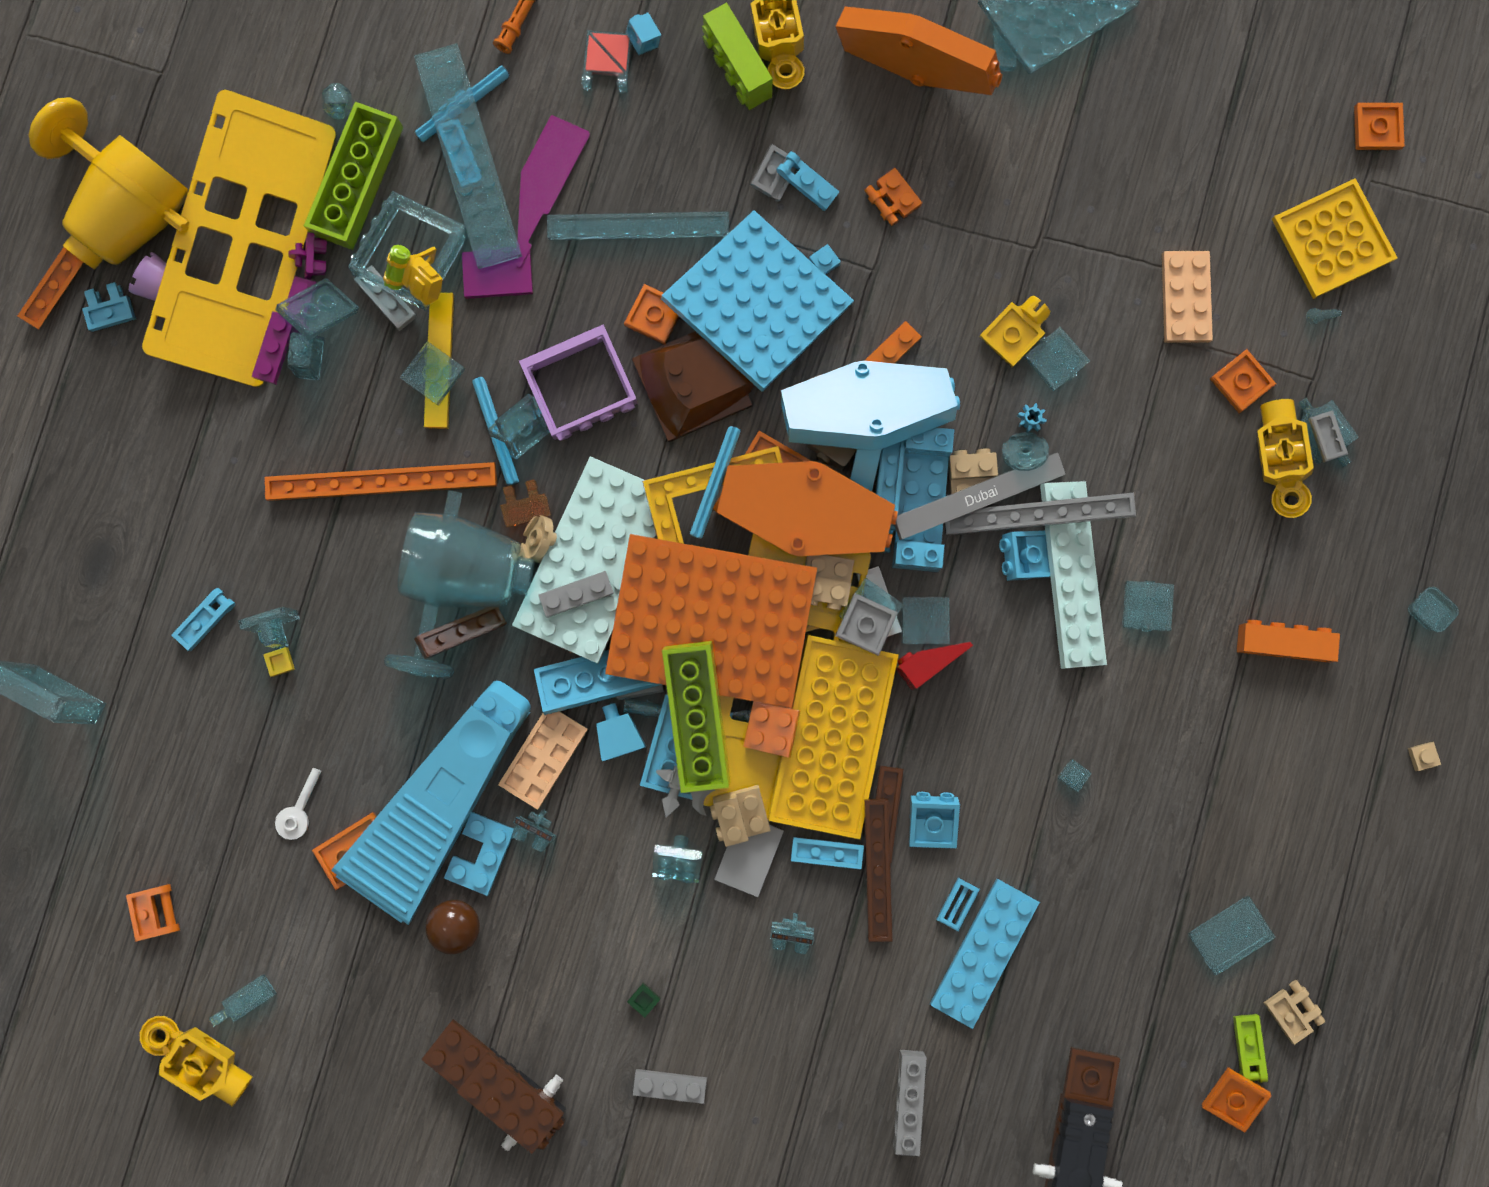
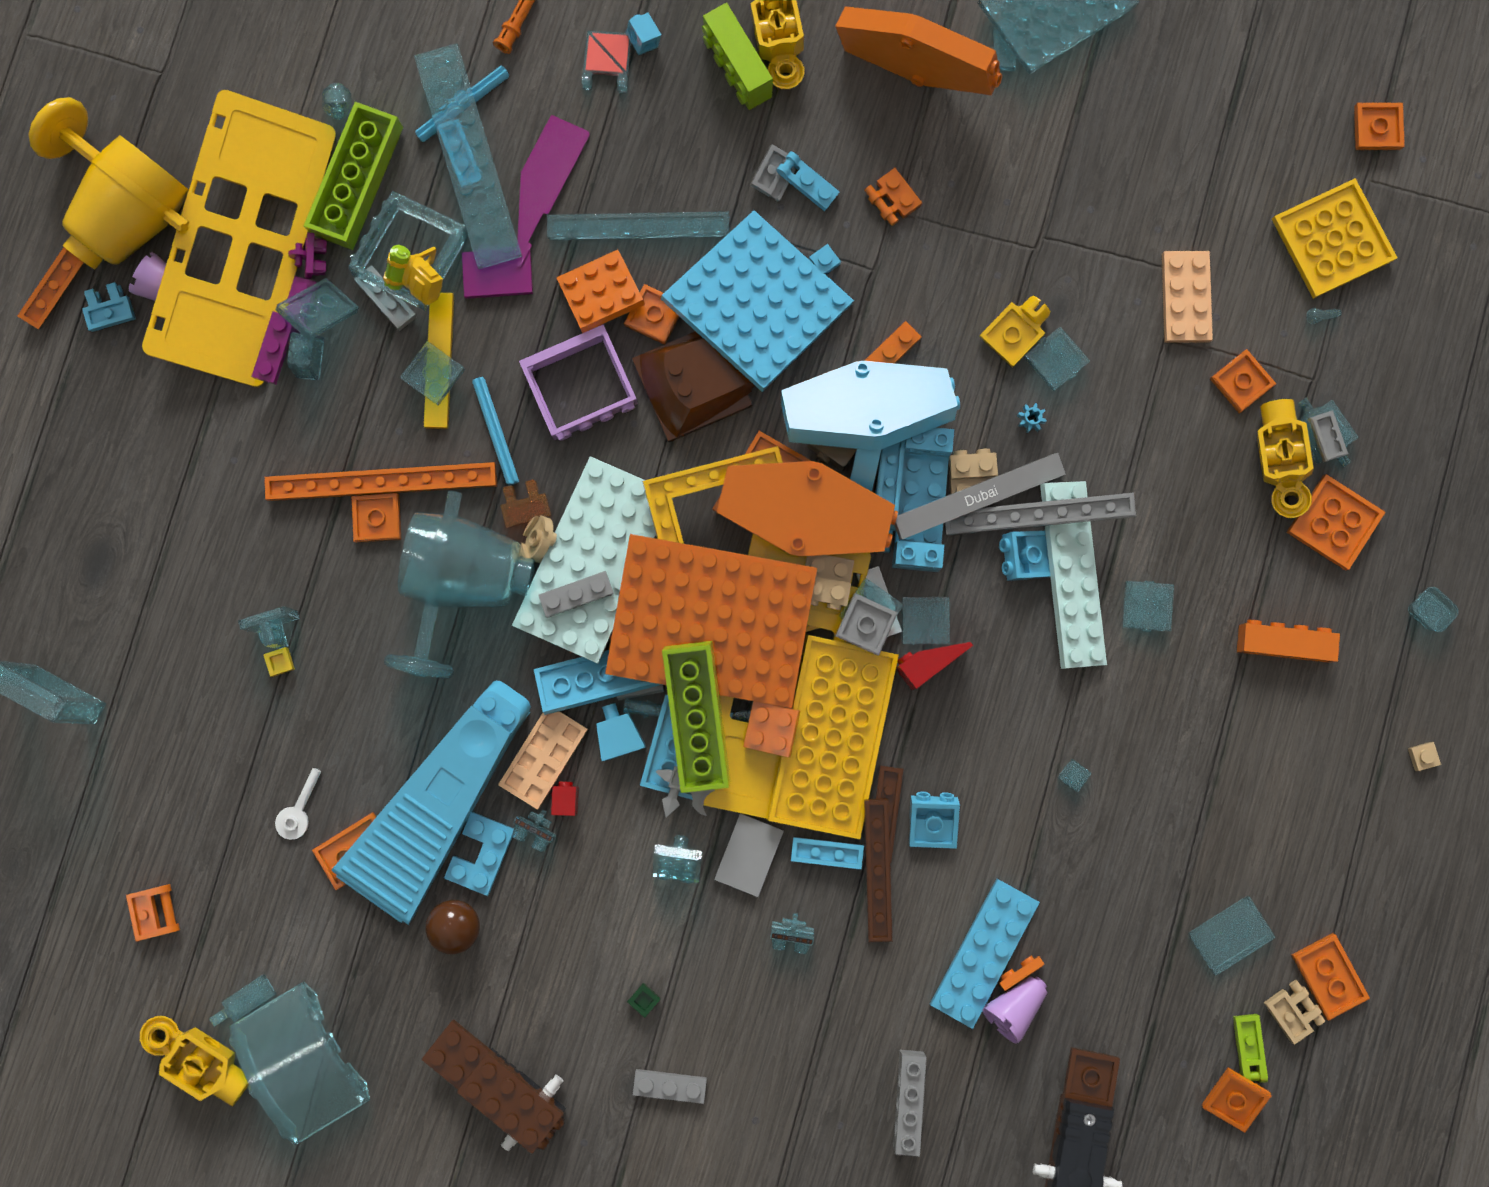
medium azure plate [171,588,236,651] -> none
reddish brown tile [414,604,507,660] -> none
clear light blue bracket [487,394,550,459] -> none
medium azure axle [690,426,741,539] -> none
tan plate [710,785,771,847] -> none
medium azure tile [936,878,980,931] -> none
clear light blue plate [1002,432,1049,471] -> none
none -> clear light blue panel [229,981,370,1145]
none -> orange tile [352,493,401,543]
none -> red brick [551,781,579,816]
none -> orange plate [556,250,645,333]
none -> lavender cone [982,976,1047,1044]
none -> orange plate [999,955,1045,992]
none -> orange plate [1287,474,1385,571]
none -> orange tile [1291,933,1370,1021]

